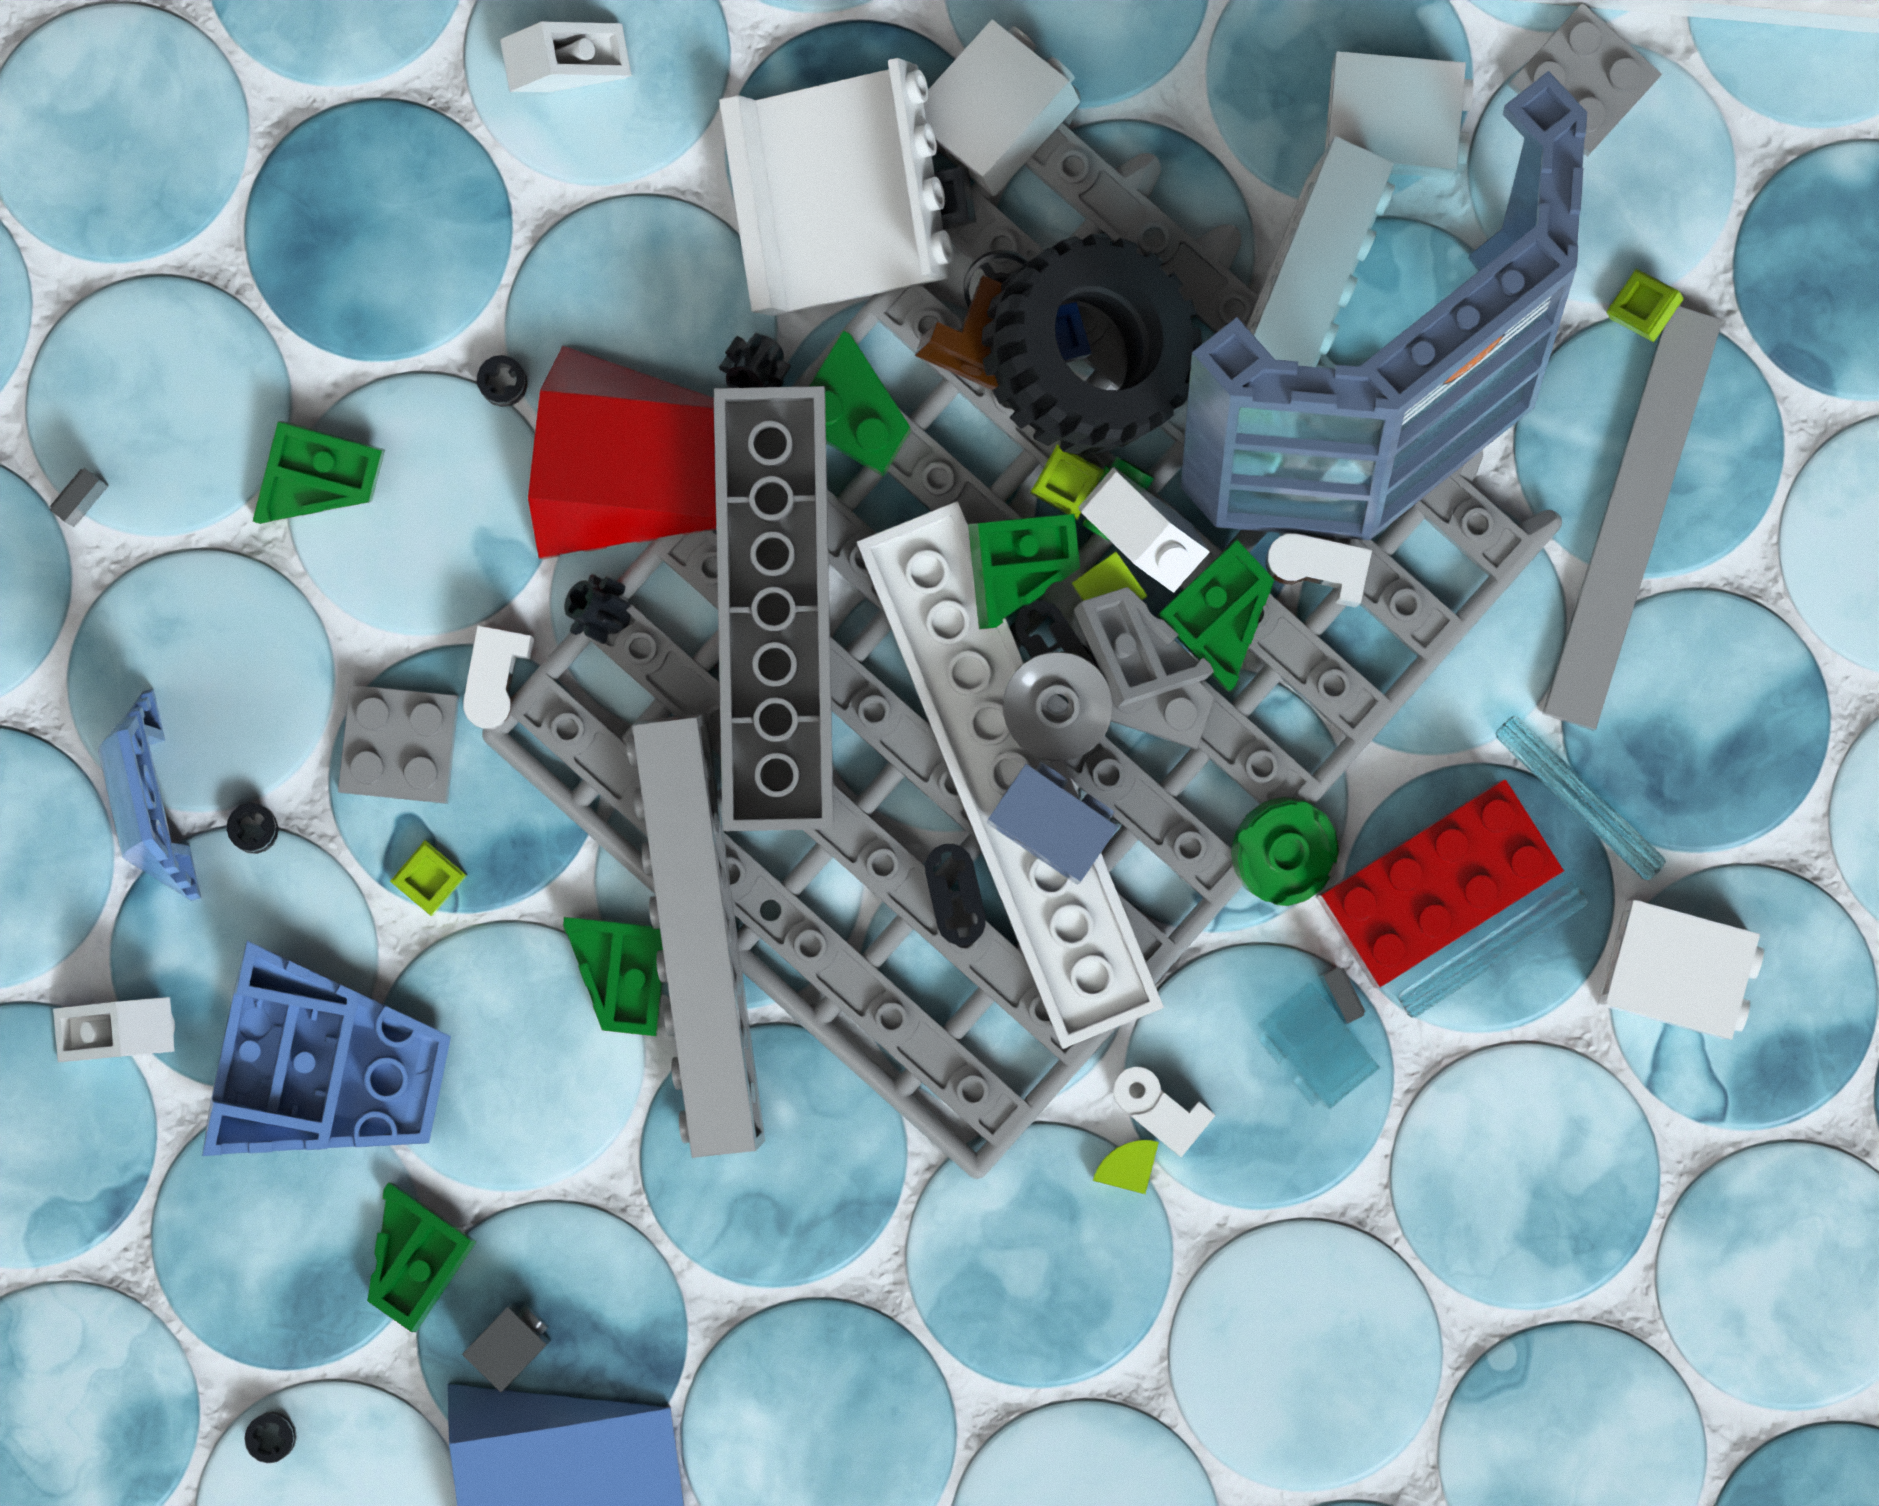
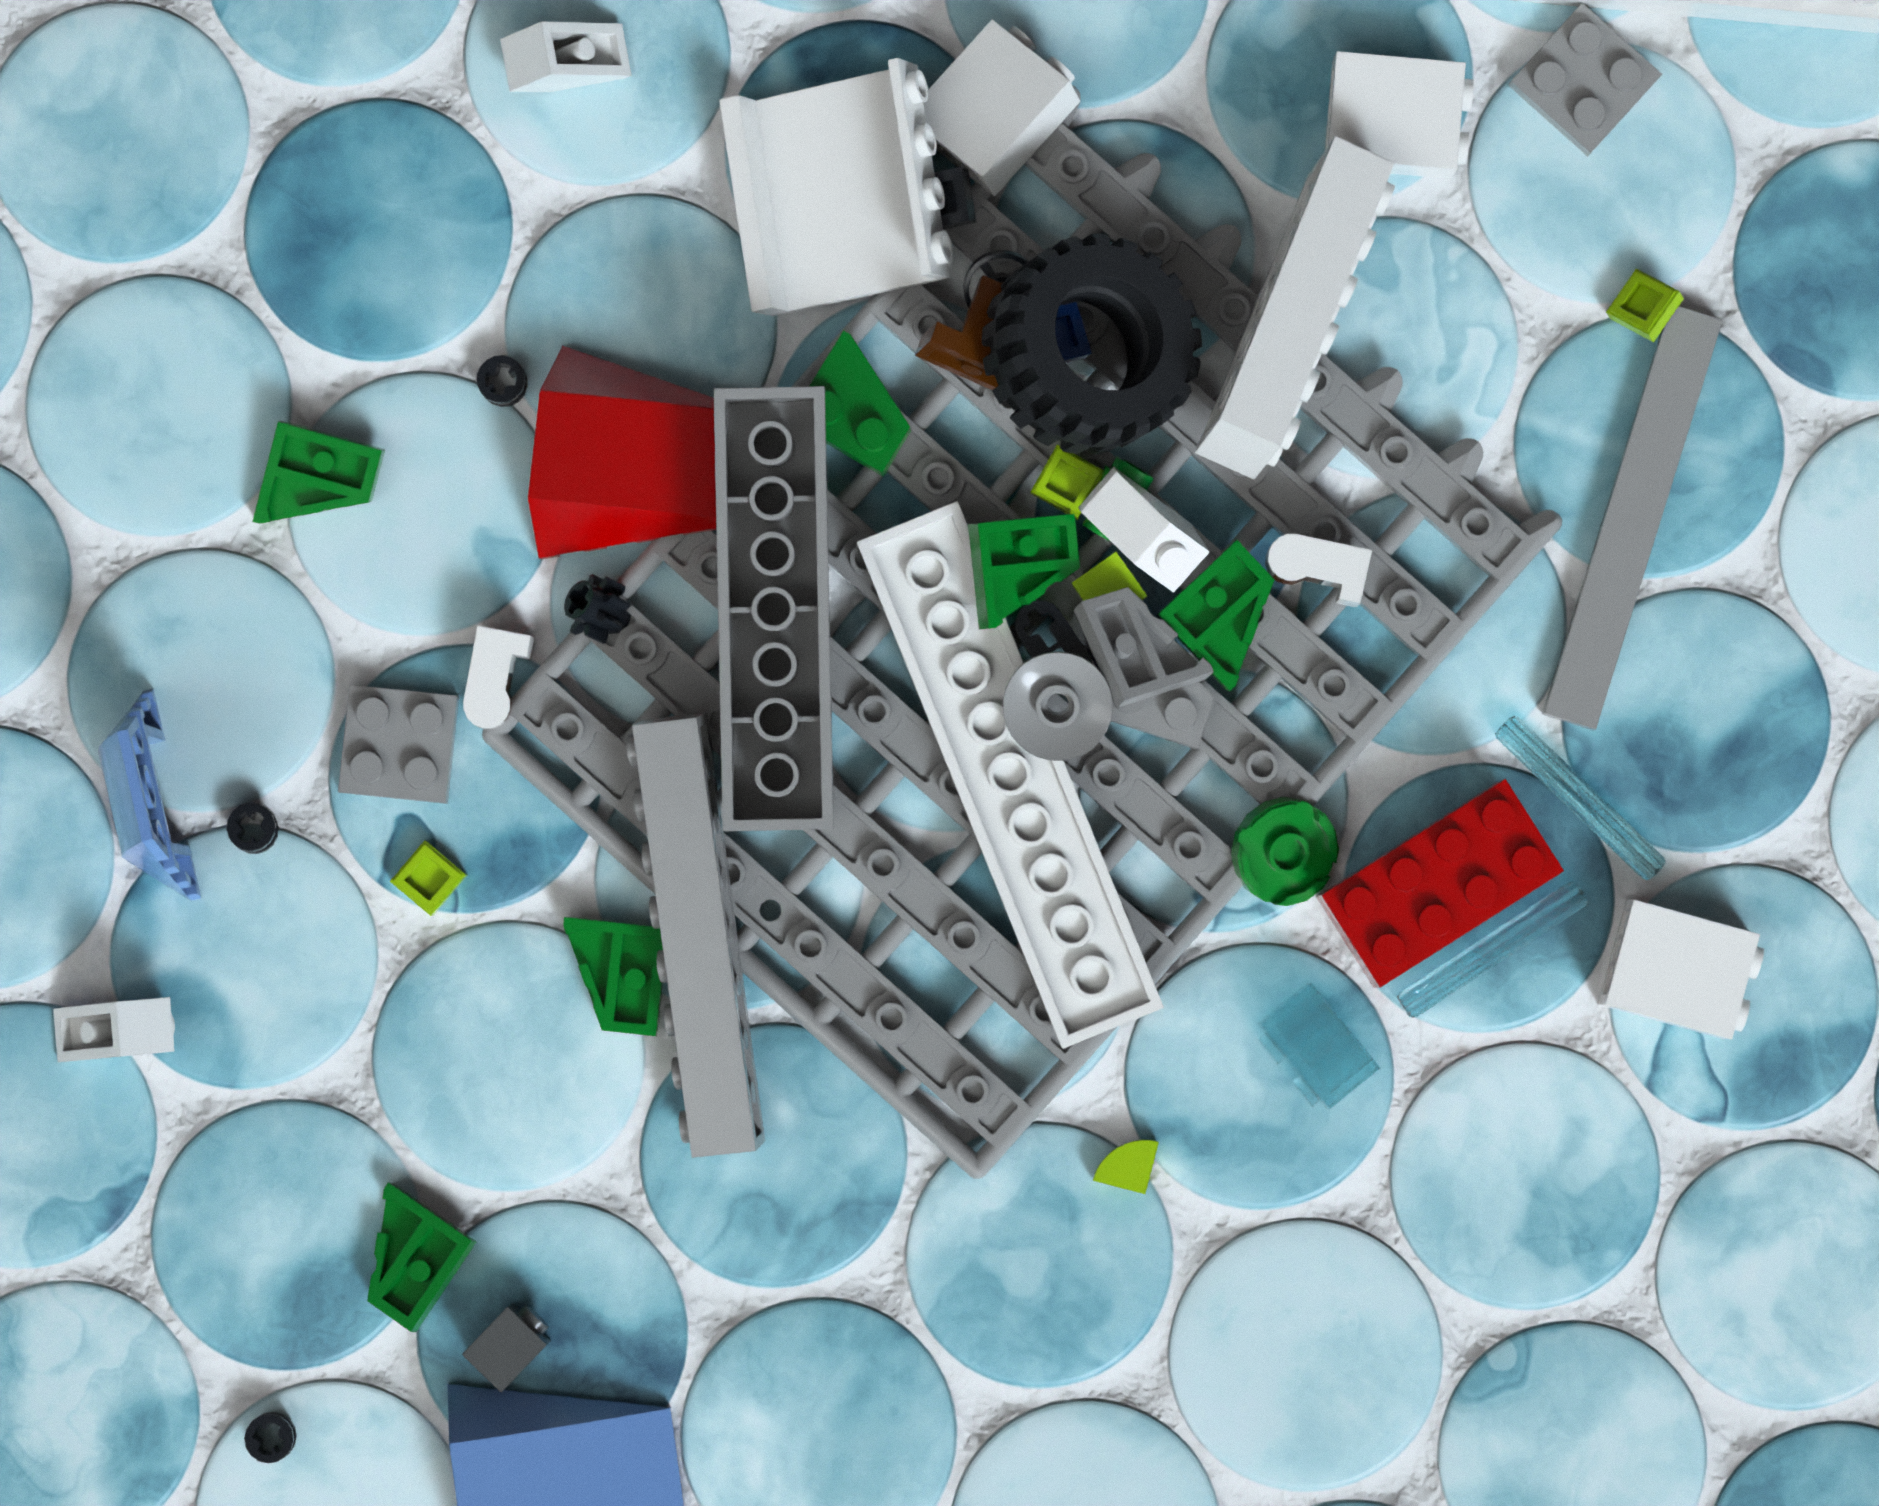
dark grey tile [50,468,108,527] -> none
medium blue wedge [202,941,451,1156] -> none
black gear [719,333,791,388] -> none
black beam [925,843,986,946] -> none
sand blue brick [987,762,1118,885] -> none
white leg [1113,1067,1216,1157] -> none
sand blue window [1181,71,1587,540] -> none
dark grey tile [1319,966,1366,1024] -> none

